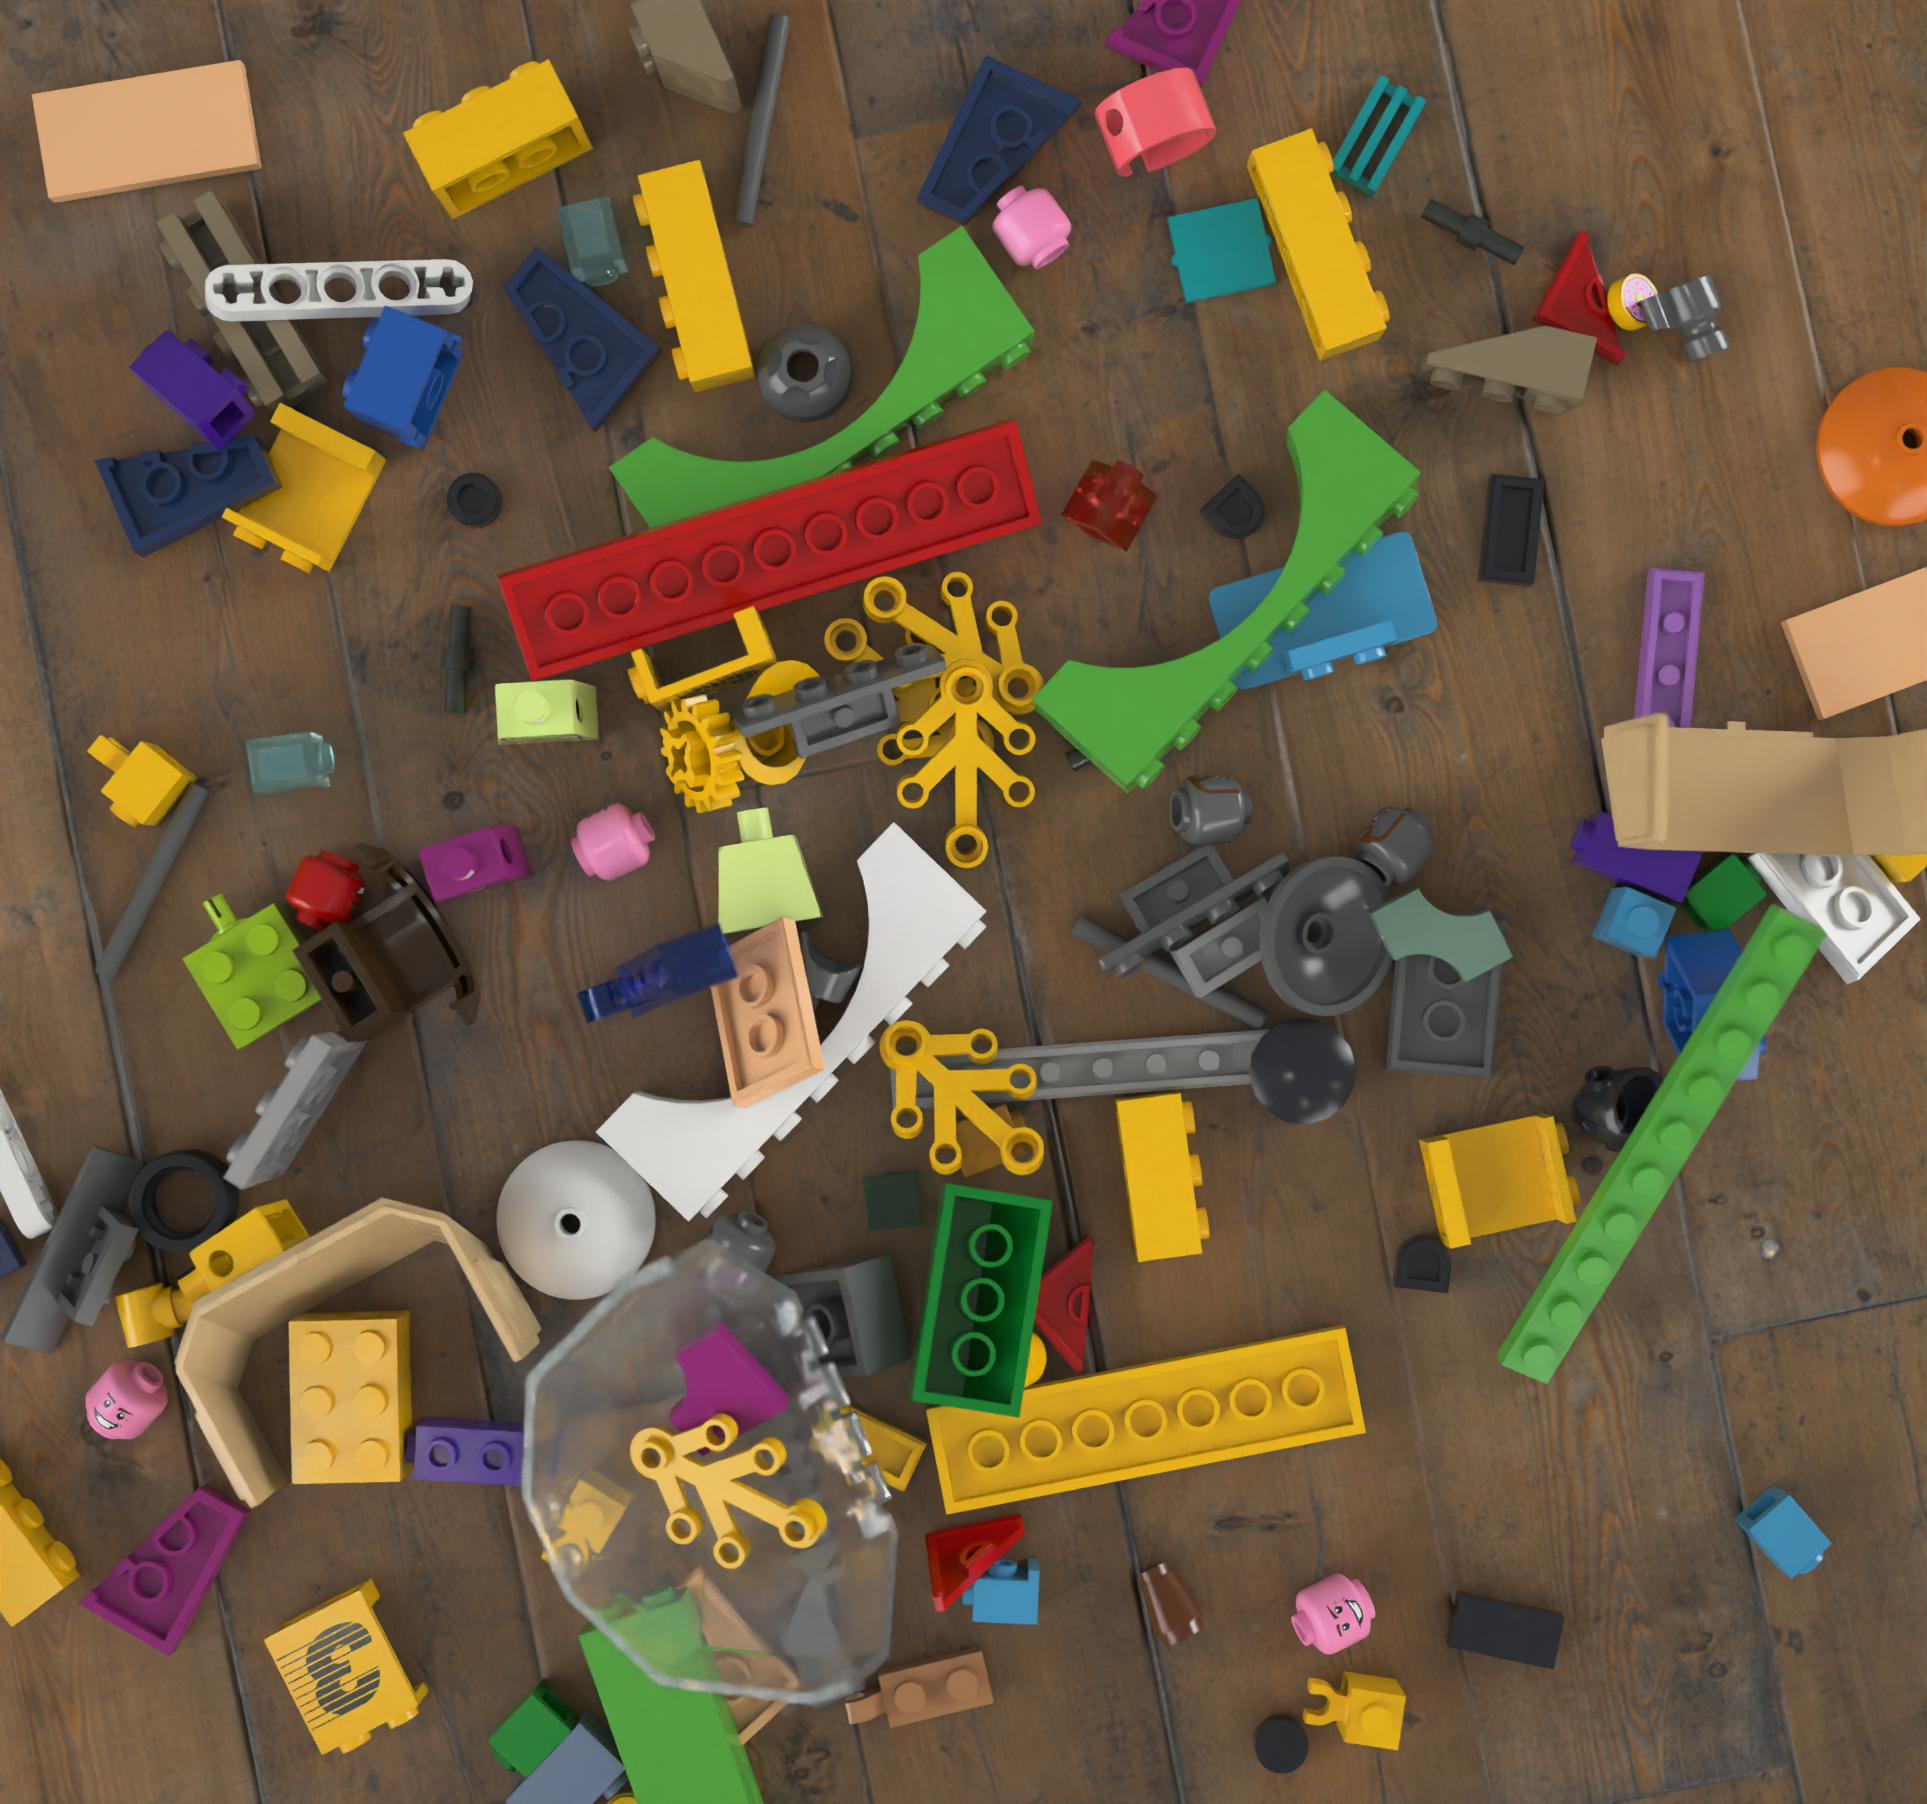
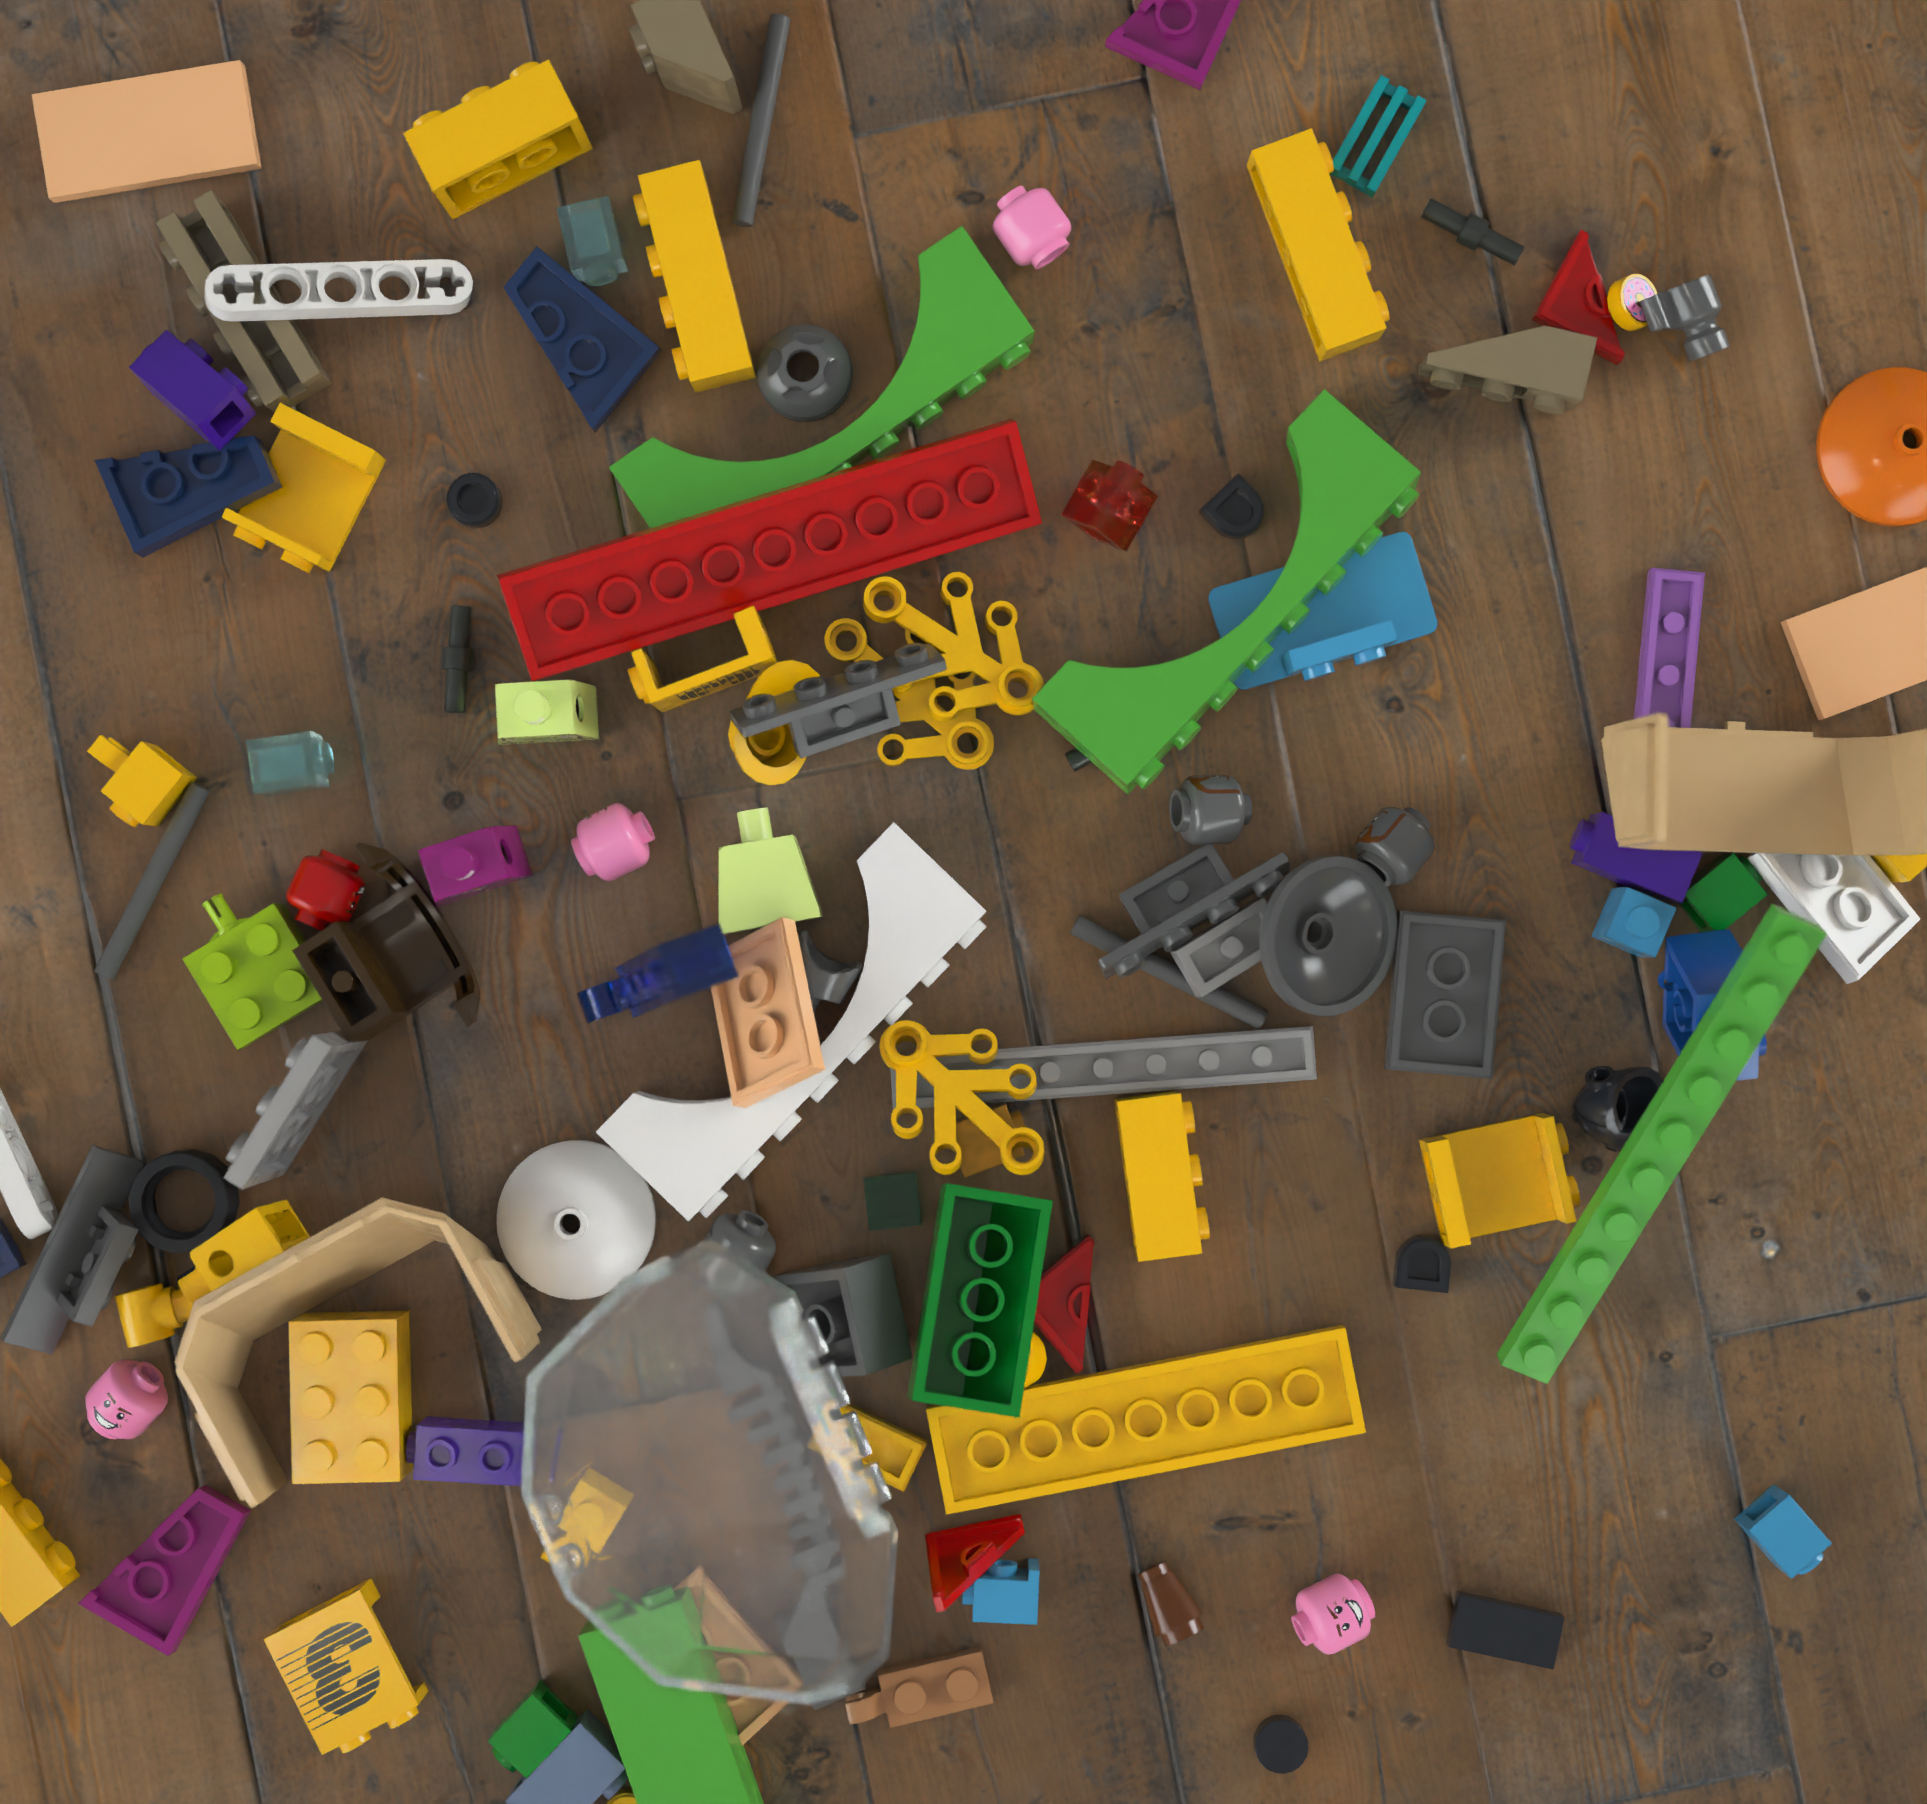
blue brick [342,305,464,450] -> none
yellow plant [630,1413,827,1569] -> none
yellow gear [660,694,744,813] -> none
magenta tile [668,1321,789,1456] -> none
yellow plant [896,659,1036,868] -> none
dark blue wing [917,55,1081,226] -> none
coral piece [1095,68,1217,177] -> none
teal piece [1167,198,1276,304] -> none
black dish [1249,1018,1356,1125] -> none
yellow brick [1303,1671,1406,1750] -> none
sand green tile [1367,886,1513,982] -> none
black tile [1478,474,1545,587] -> none

